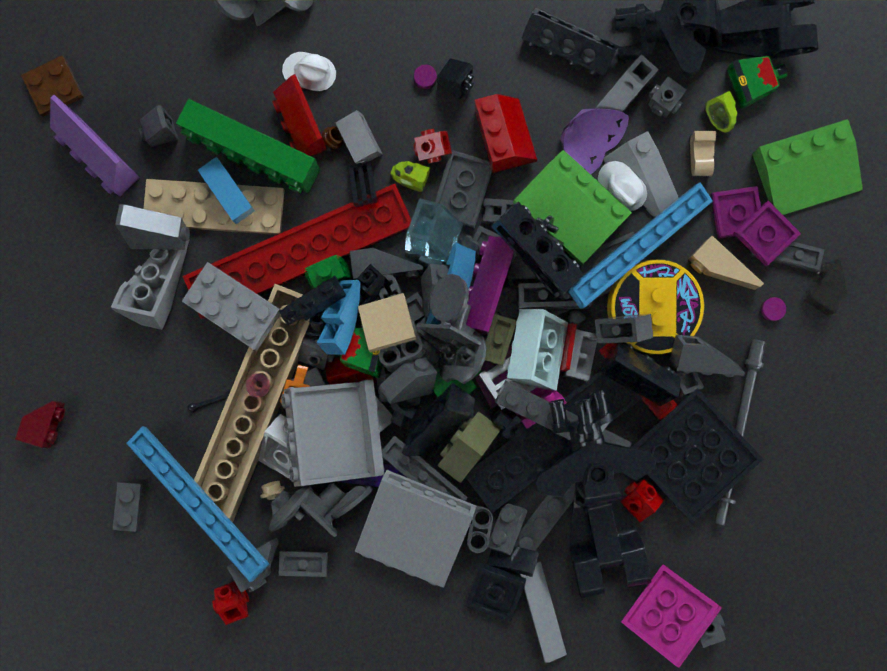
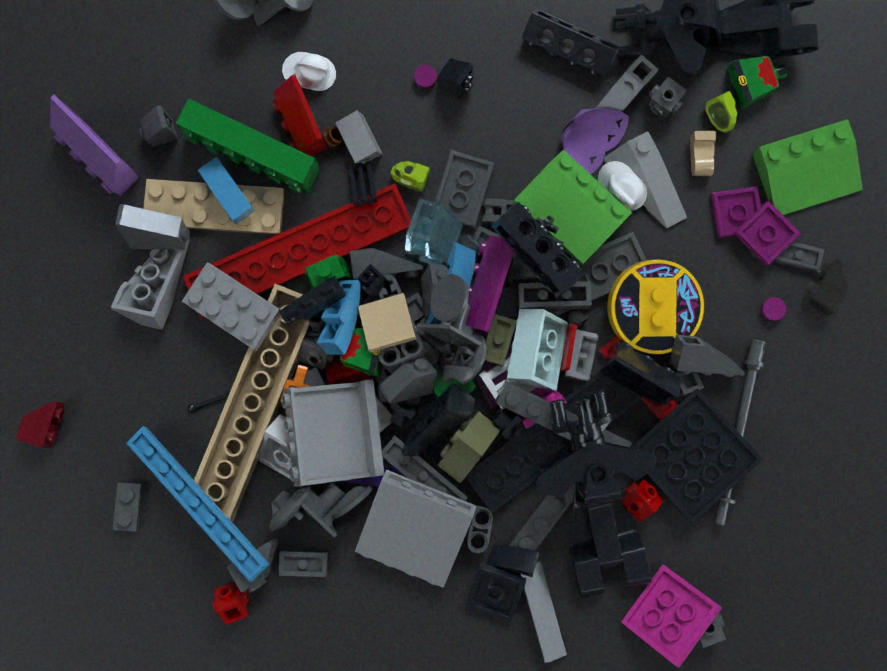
reddish brown plate [21,55,84,117] -> none
clear pink plate [246,374,270,398] -> none
tan plate [260,481,285,500] -> none
brick [414,129,452,164] -> none
red slope [475,94,537,173] -> none
dark grey plate [488,503,527,556] -> none
dark azure tile [568,183,713,309] -> none
dark grey slope [595,314,653,343] -> none
tan slope [688,236,764,290] -> none

